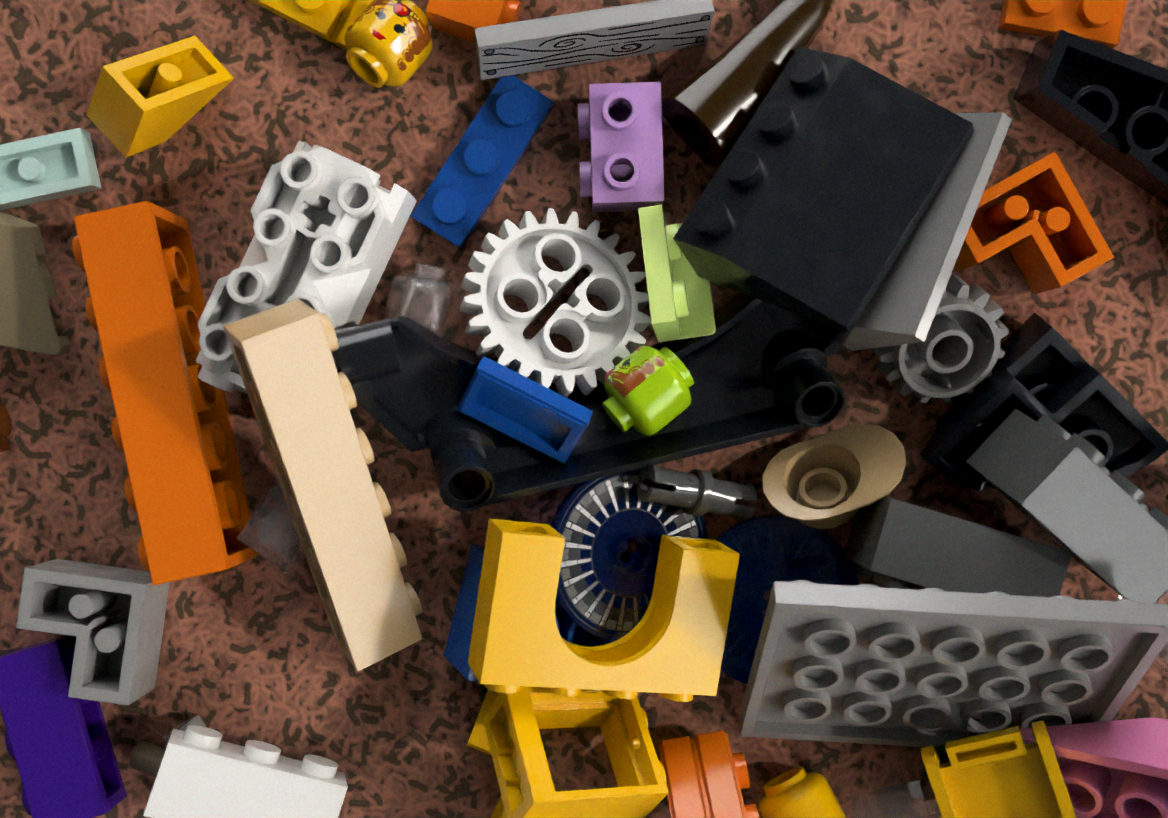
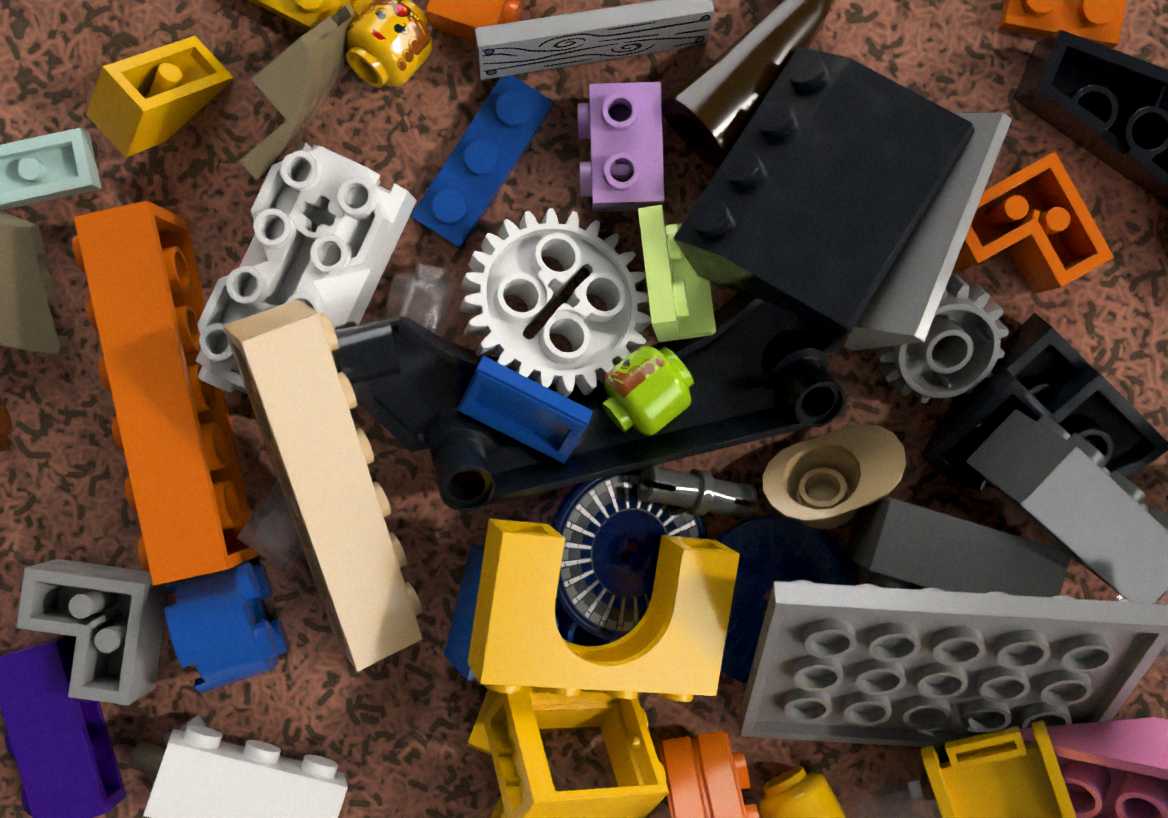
none -> blue brick [165,561,289,693]
none -> dark tan slope [239,3,358,180]

